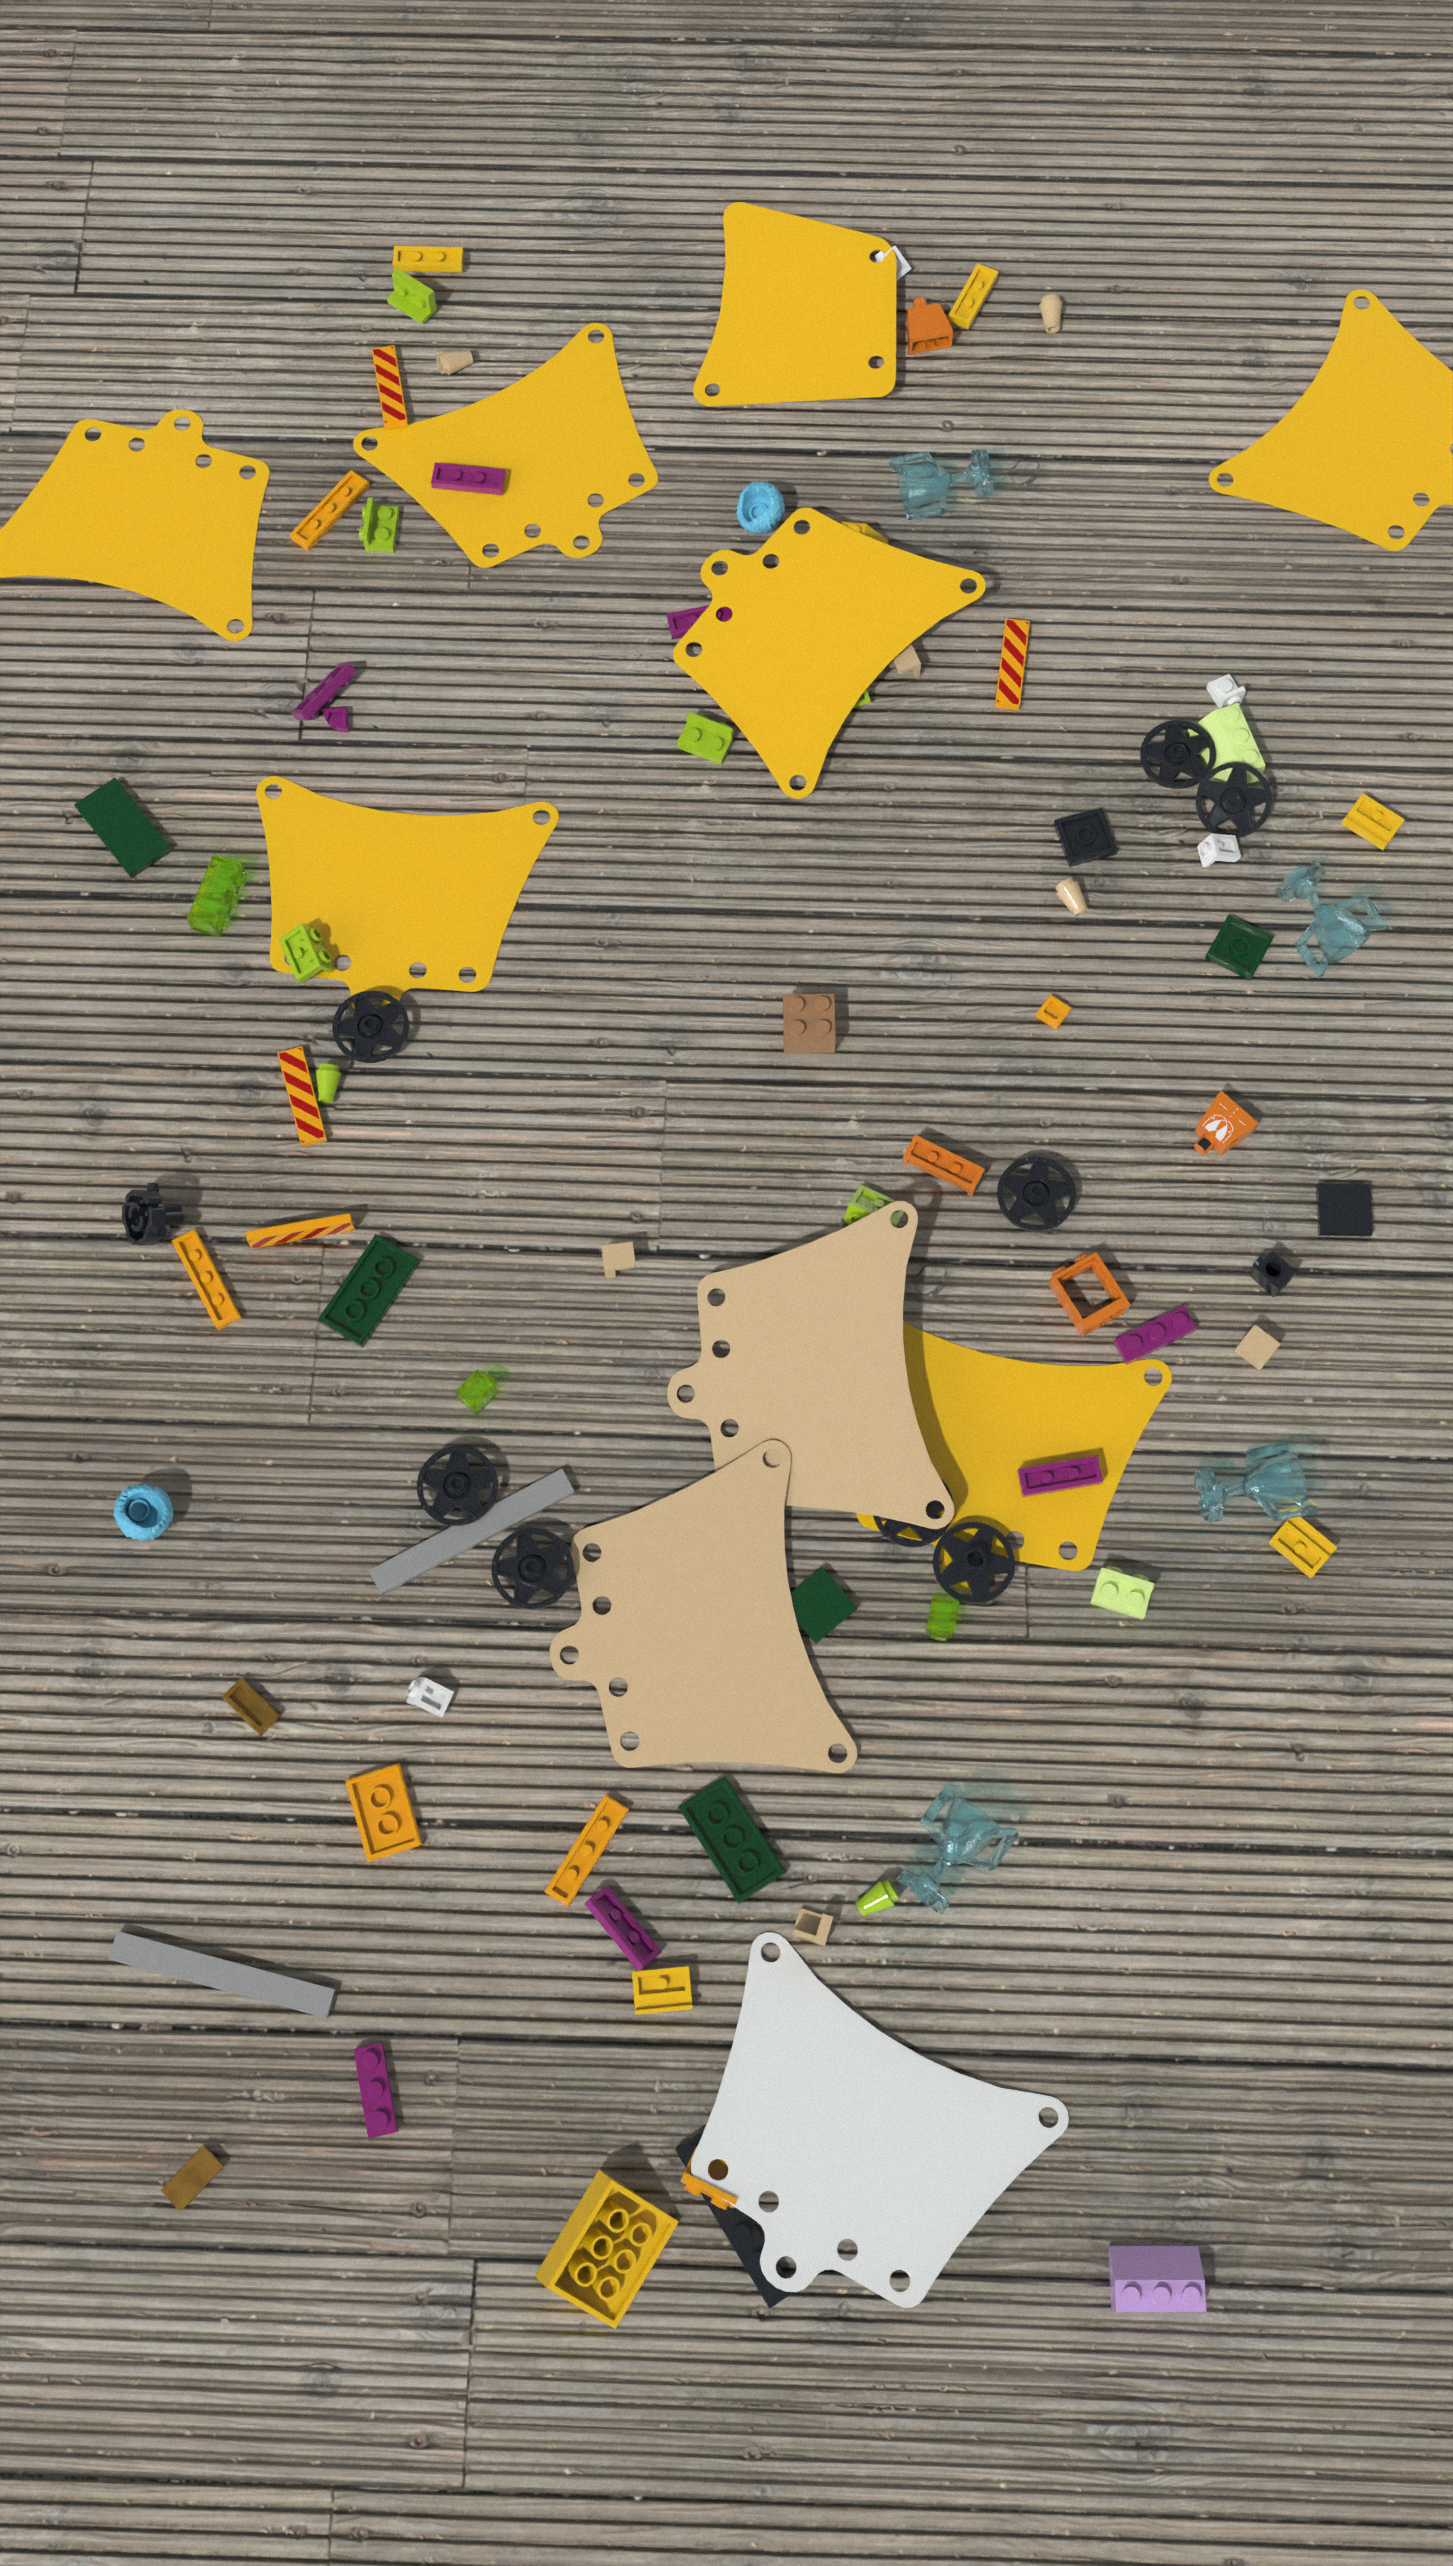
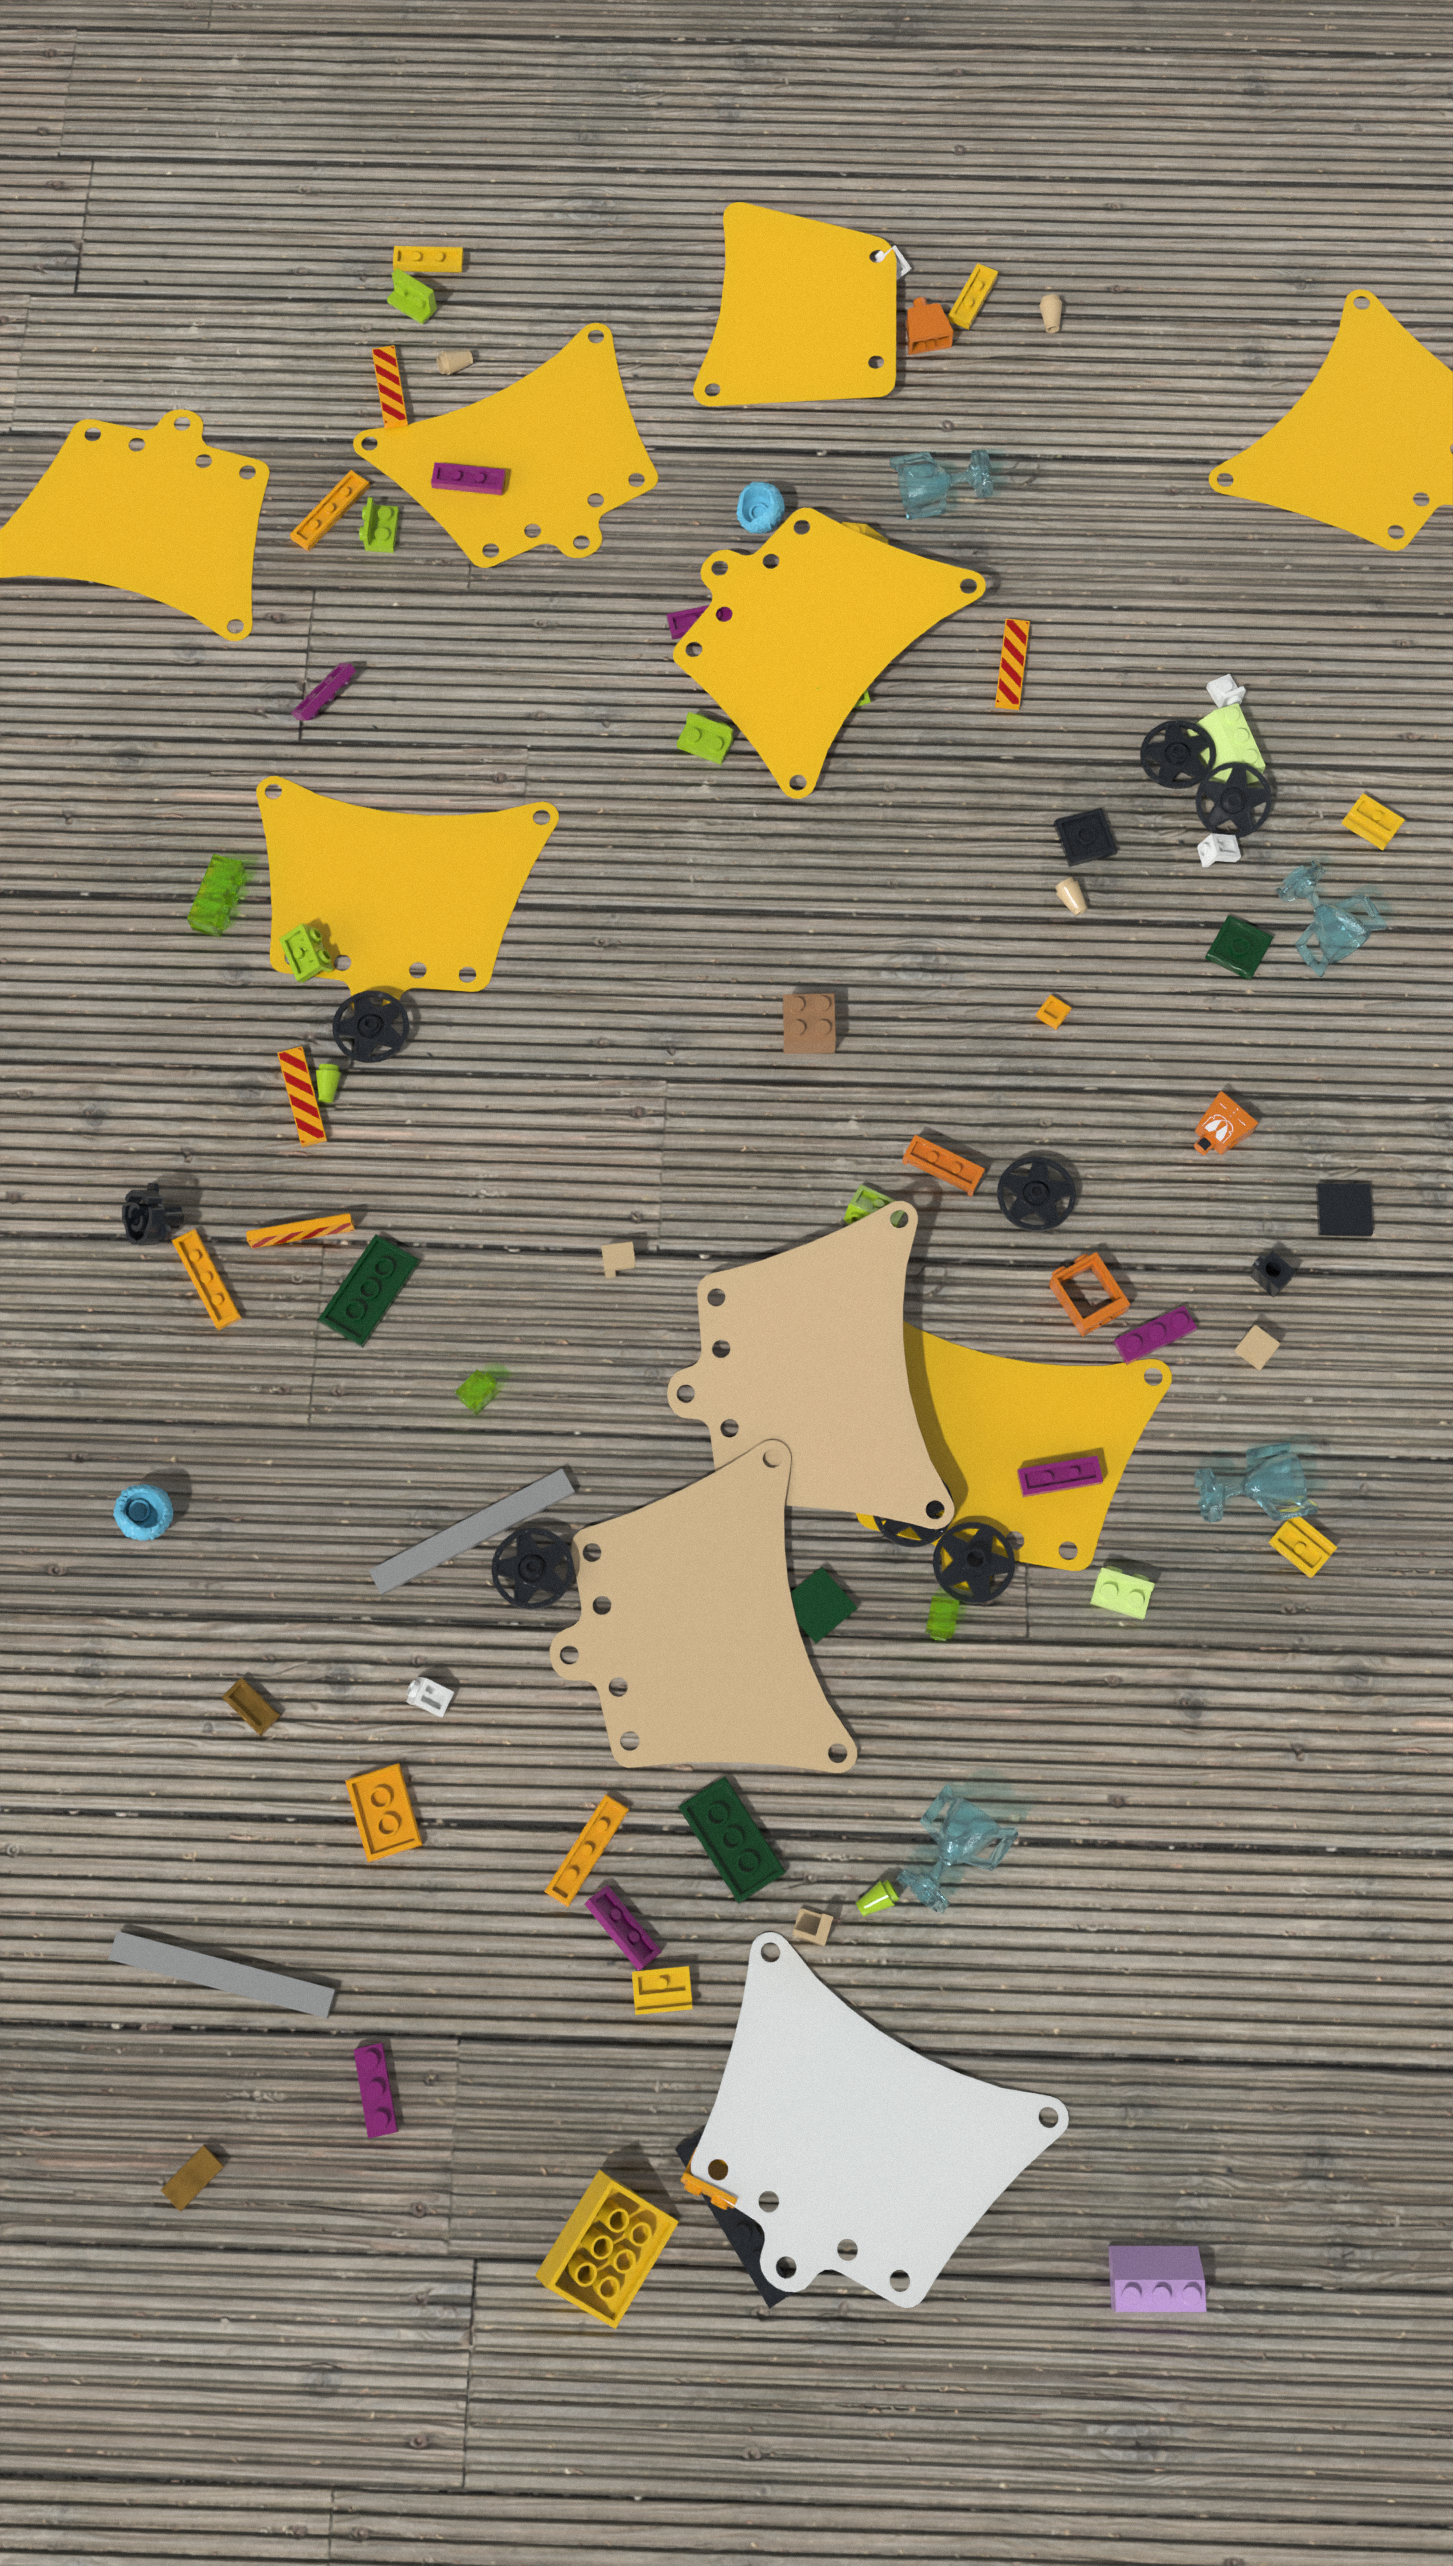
dark green tile [74,778,172,879] -> none
magenta tile [323,707,349,733] -> none
black wheel [417,1446,498,1526] -> none
tan panel [888,643,921,678] -> none

